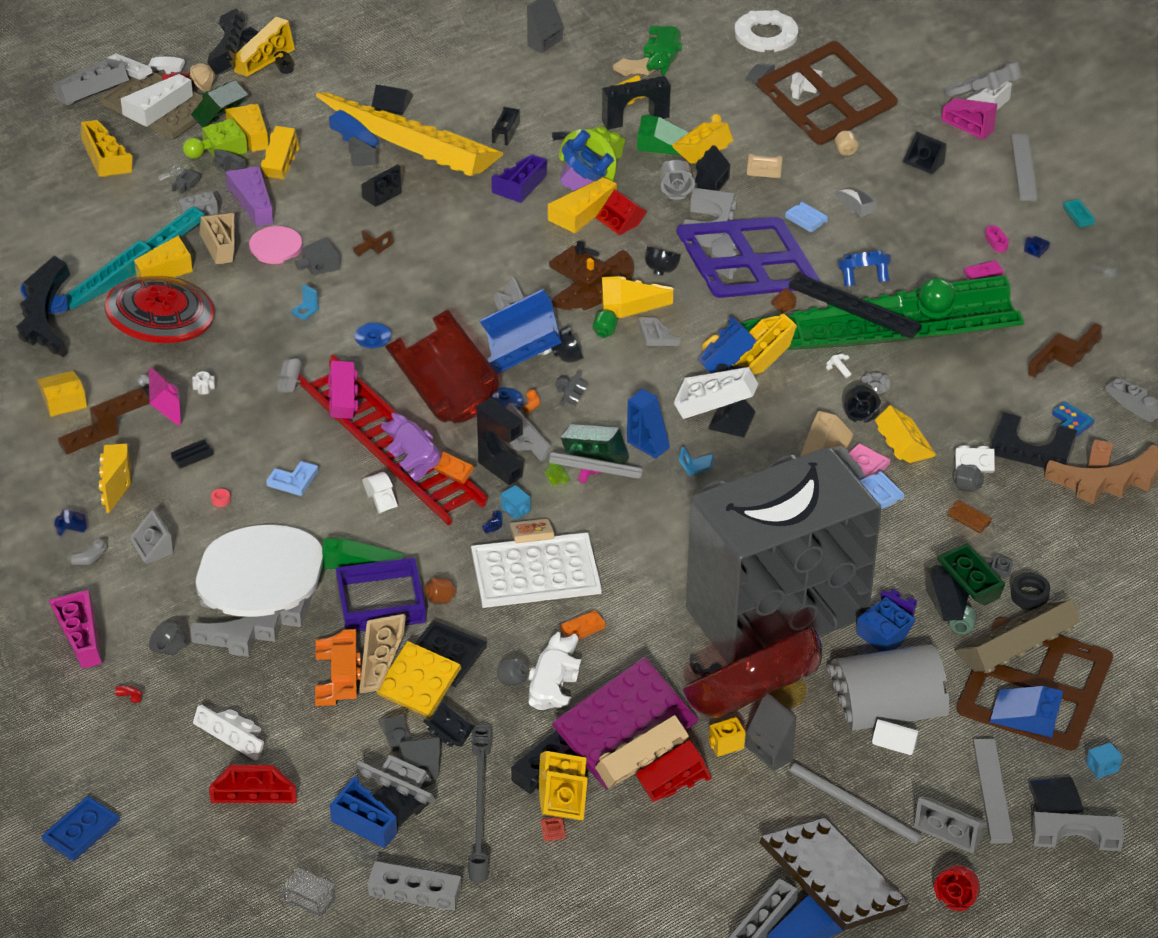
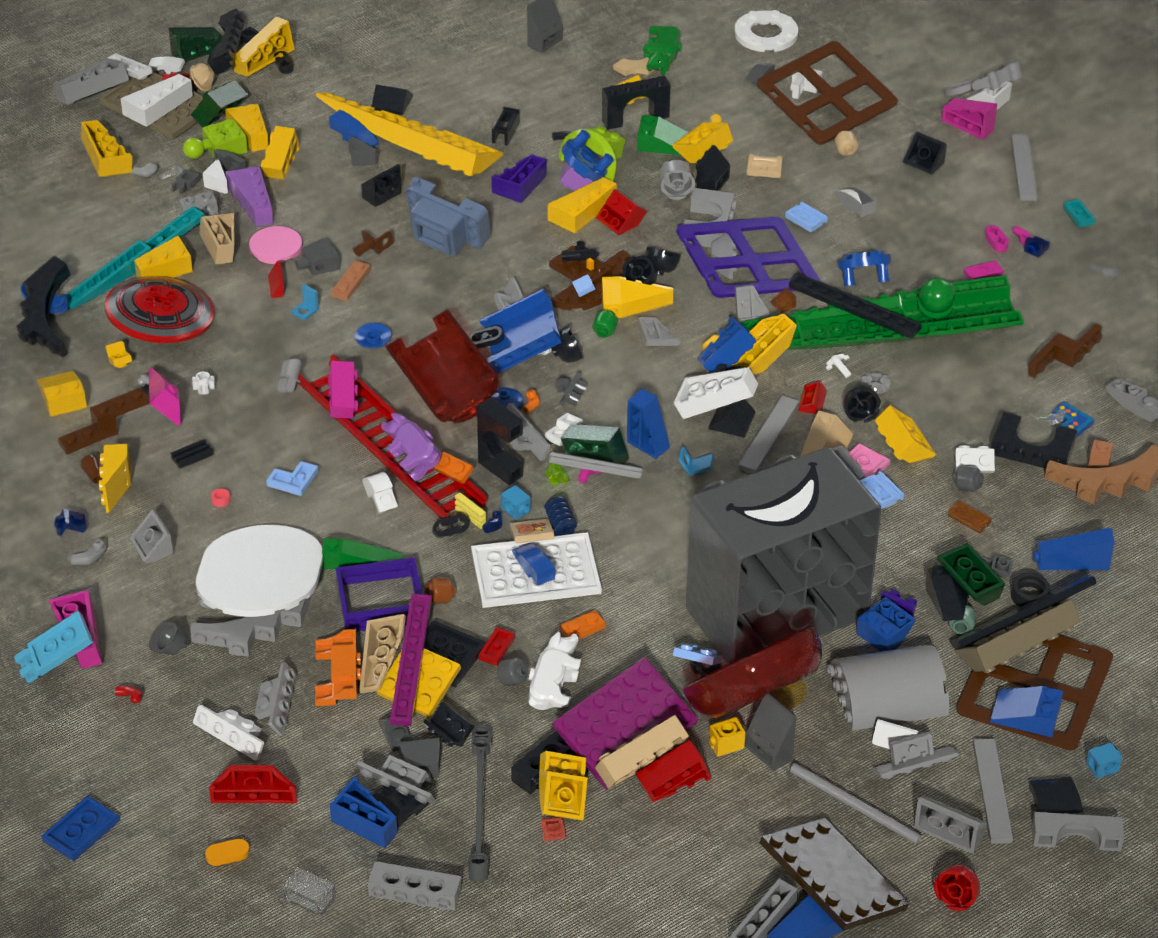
none -> medium azure tile [14,611,93,683]
none -> reddish brown cone [81,455,102,483]
none -> yellow bracket [105,341,132,368]
none -> light grey arm [132,163,158,177]
none -> clear green wedge [168,27,222,62]
none -> white slope [203,160,228,194]
none -> light orange tile [205,839,250,866]
none -> light grey bracket [254,662,296,736]
none -> red slope [268,261,285,298]
none -> nougat plate [331,260,371,301]
none -> magenta tile [390,594,432,726]
none -> sand blue piece [406,177,491,256]
none -> black beam [432,515,469,538]
none -> light yellow tile [455,492,486,529]
none -> black plate [468,326,505,349]
none -> red plate [479,627,515,666]
none -> blue slope [512,544,555,585]
none -> dark blue piece [544,497,577,536]
none -> white slope [545,412,583,446]
none -> black axle [562,248,597,262]
none -> light blue tile [572,274,595,297]
none -> black cylinder [622,255,658,285]
none -> light blue plate [673,643,722,665]
none -> light grey wing [734,284,772,323]
none -> light grey tile [738,395,799,474]
none -> red slope [798,381,827,414]
none -> light grey bracket [873,732,959,779]
none -> black tile [950,576,1097,648]
none -> dark pink arm [1013,226,1031,245]
none -> blue slope [1033,528,1115,570]
none -> clear piece [1036,409,1066,426]

